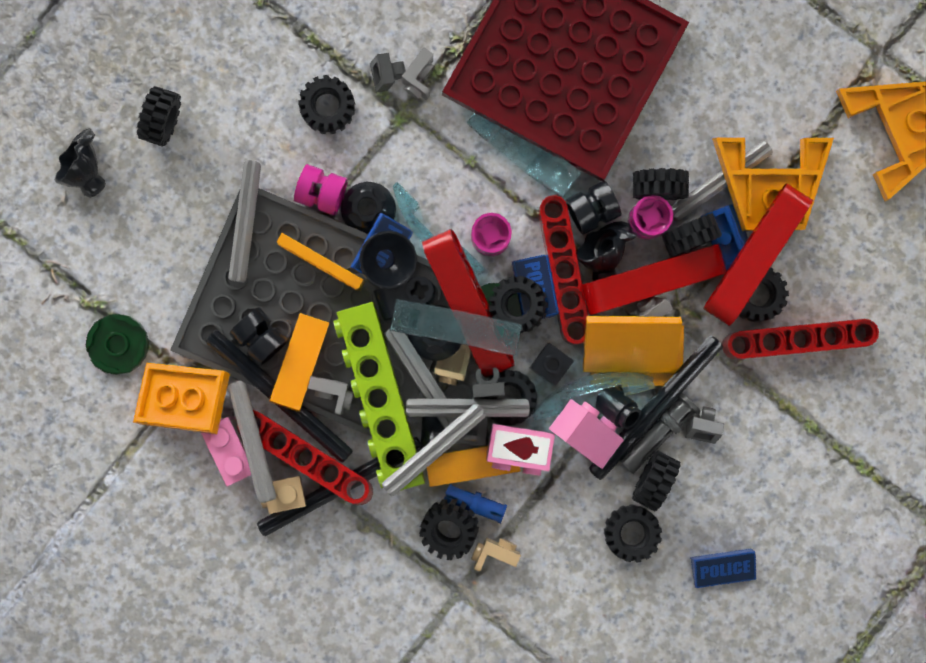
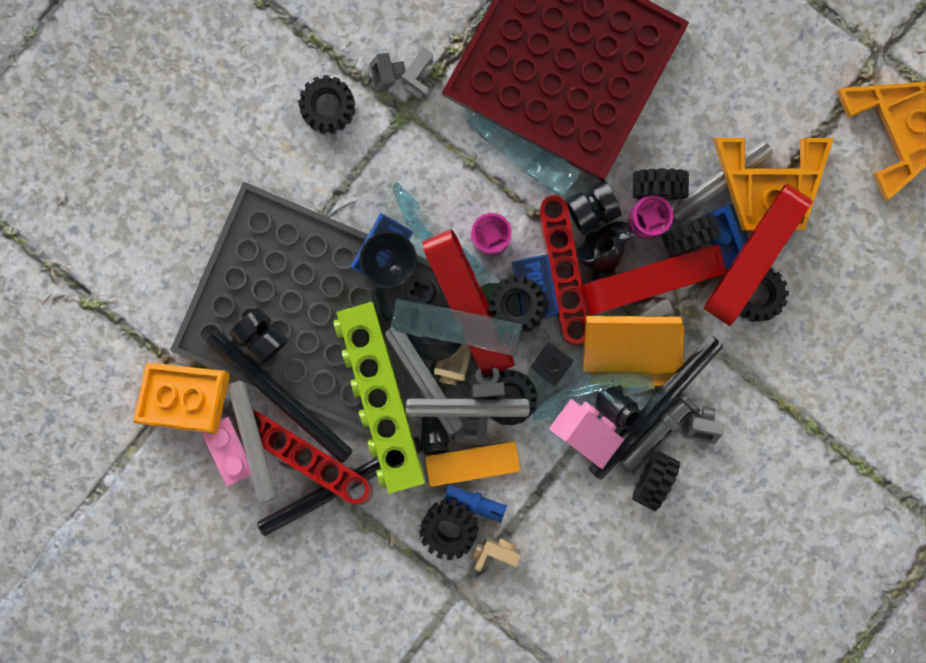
black hair [54,128,106,198] -> none
dark green tile [85,314,149,375] -> none
black tyre [137,86,181,147] -> none
light grey axle [228,160,261,282] -> none
tan bracket [261,475,306,514] -> none
light orange tile [270,313,329,412] -> none
light orange tile [277,233,365,291] -> none
dark pink wheel [294,164,348,216] -> none
light grey bracket [308,376,354,415] -> none
black piece [341,181,396,234] -> none
light grey axle [382,404,486,496] -> none
brick [486,423,555,476] -> none
black tyre [604,504,662,563] -> none
slope [690,548,756,588] -> none
red beam [722,319,879,359] -> none

